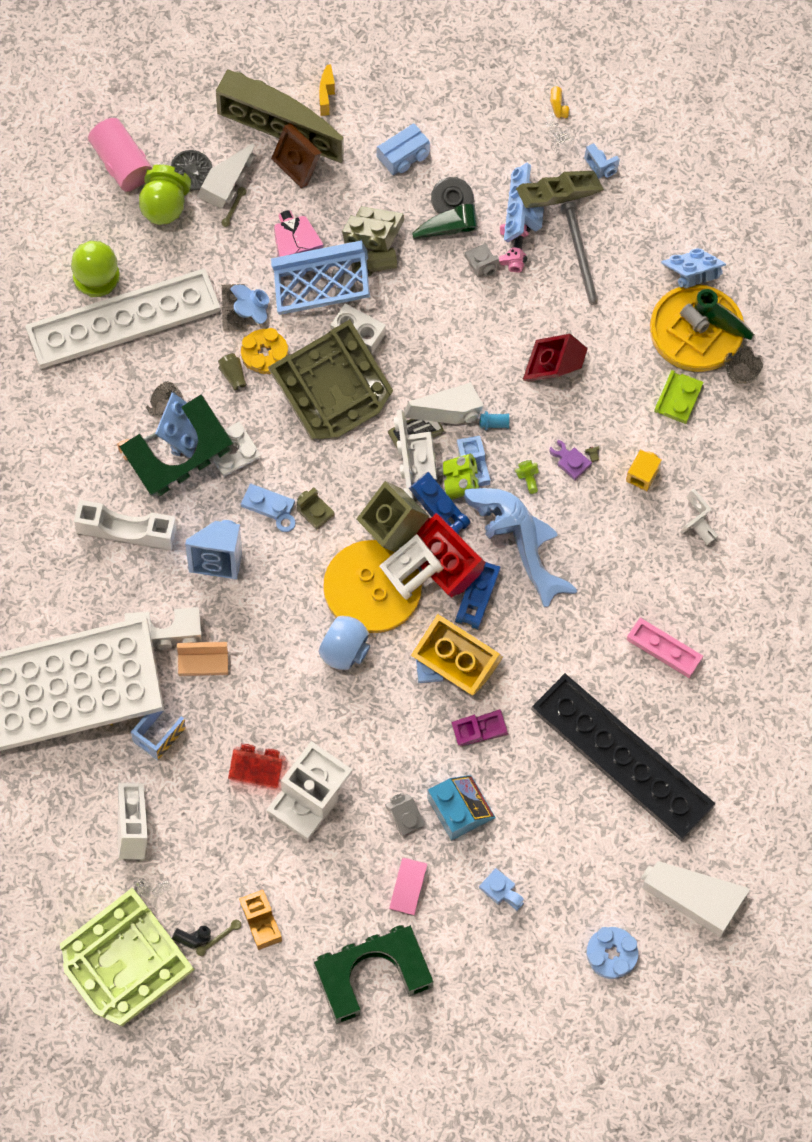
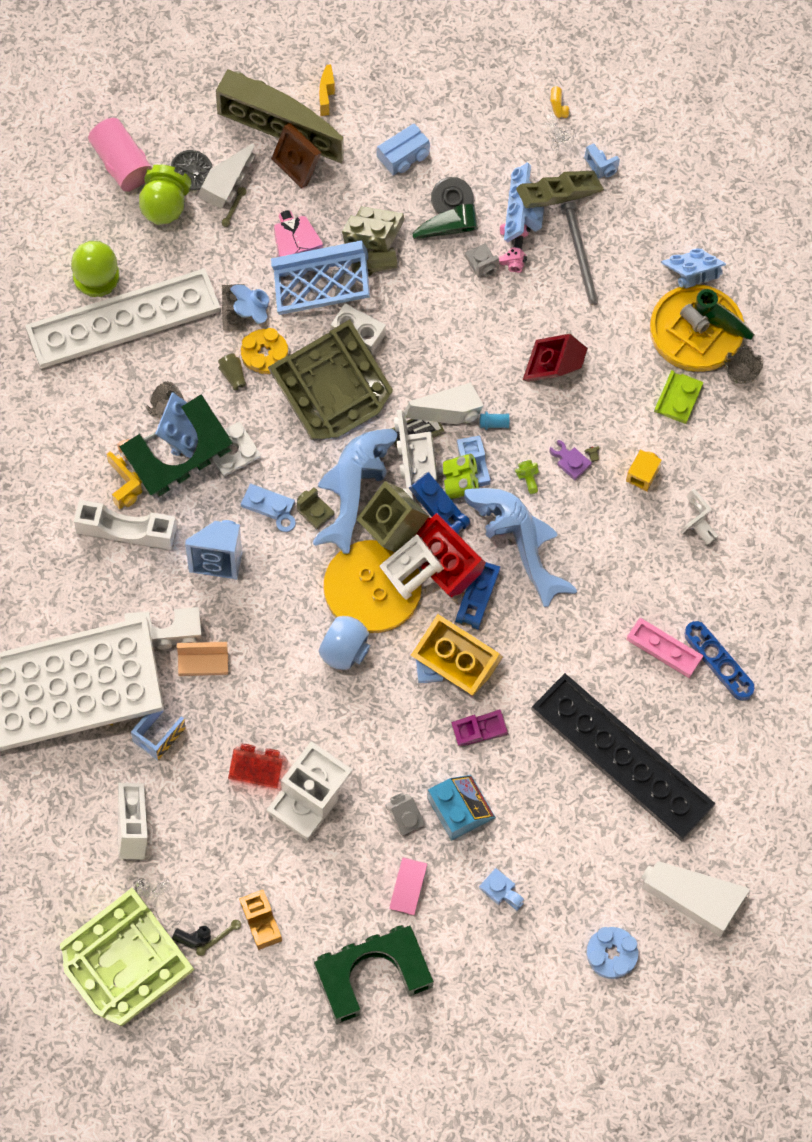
none -> yellow bracket [106,451,142,509]
none -> light blue piece [313,429,397,554]
none -> blue beam [684,621,755,701]

